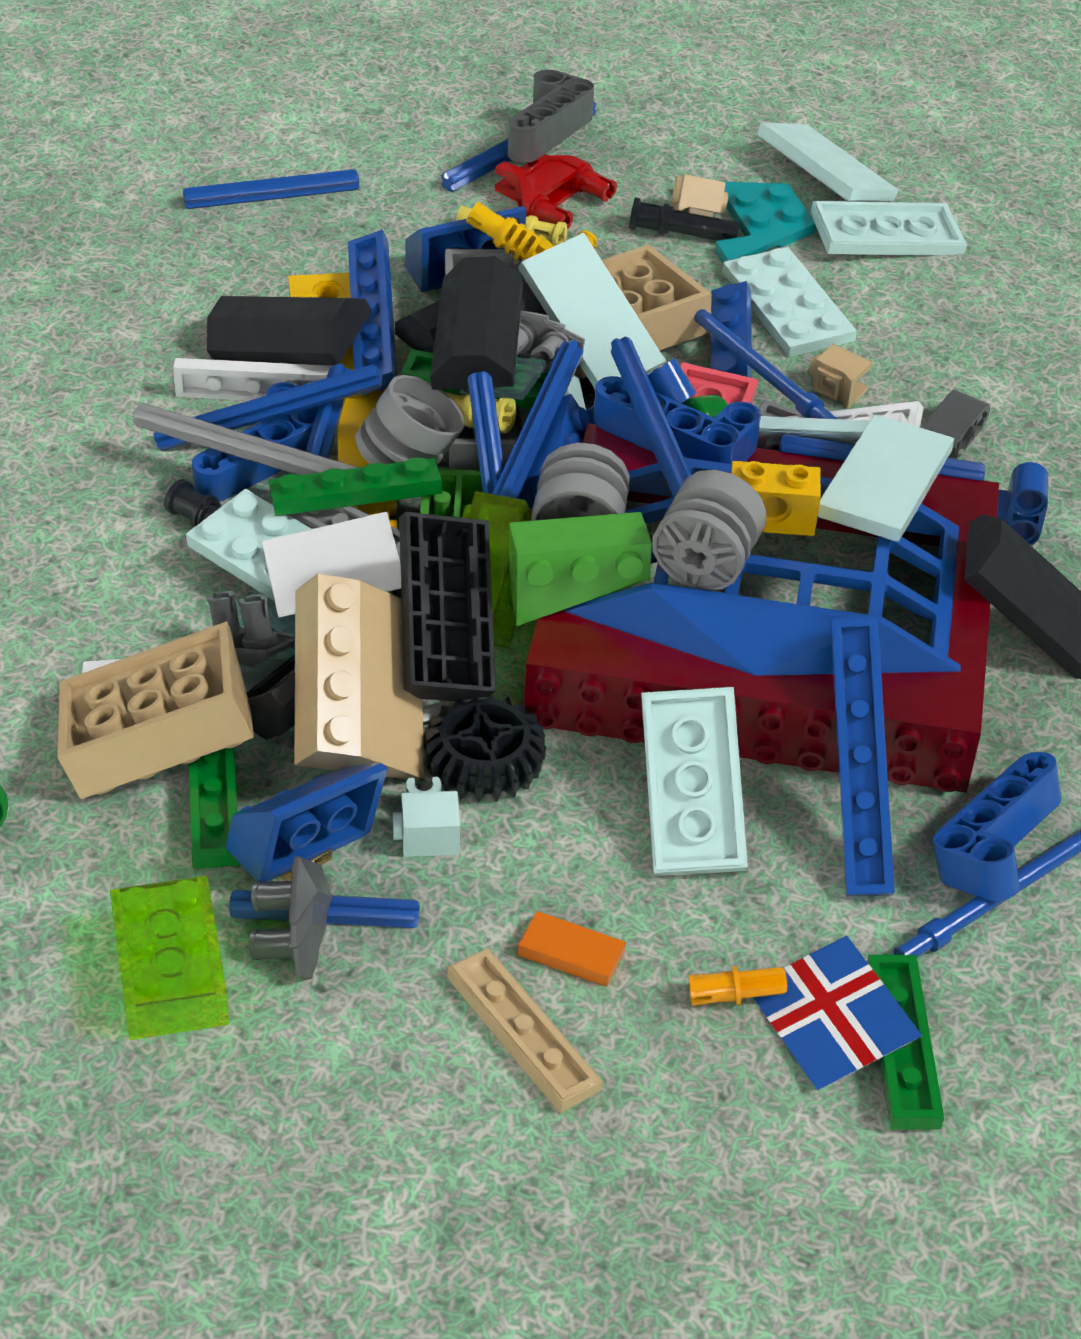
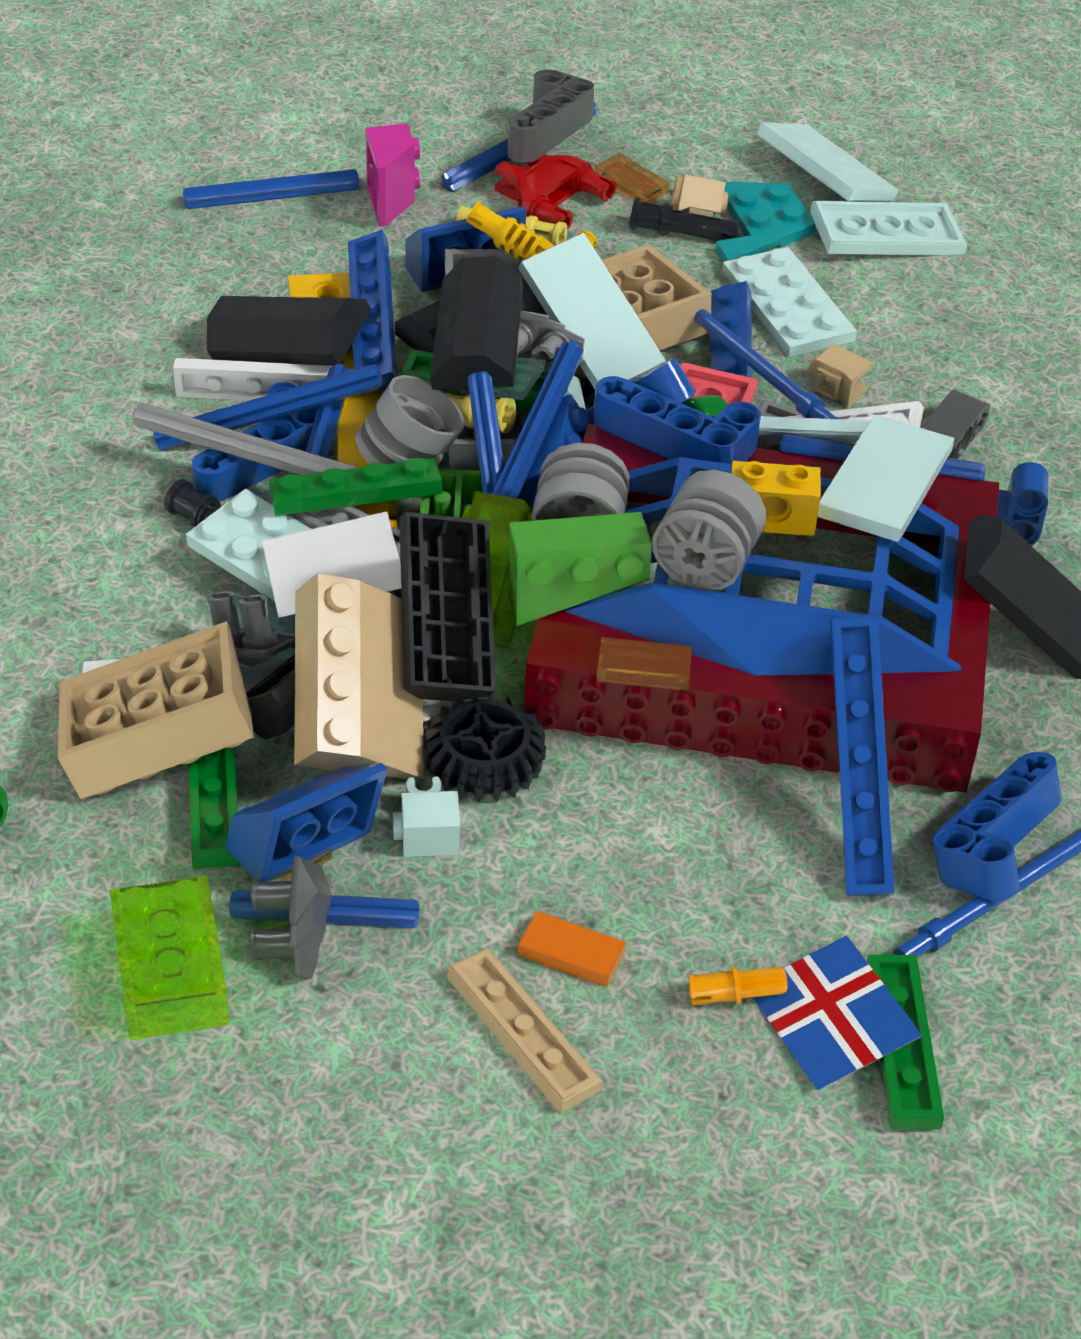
blue axle [610,336,691,498] -> none
light aqua tile [642,687,748,876] -> none
none -> dark pink slope [365,124,420,227]
none -> clear orange tile [594,153,670,203]
none -> clear orange tile [597,637,692,691]

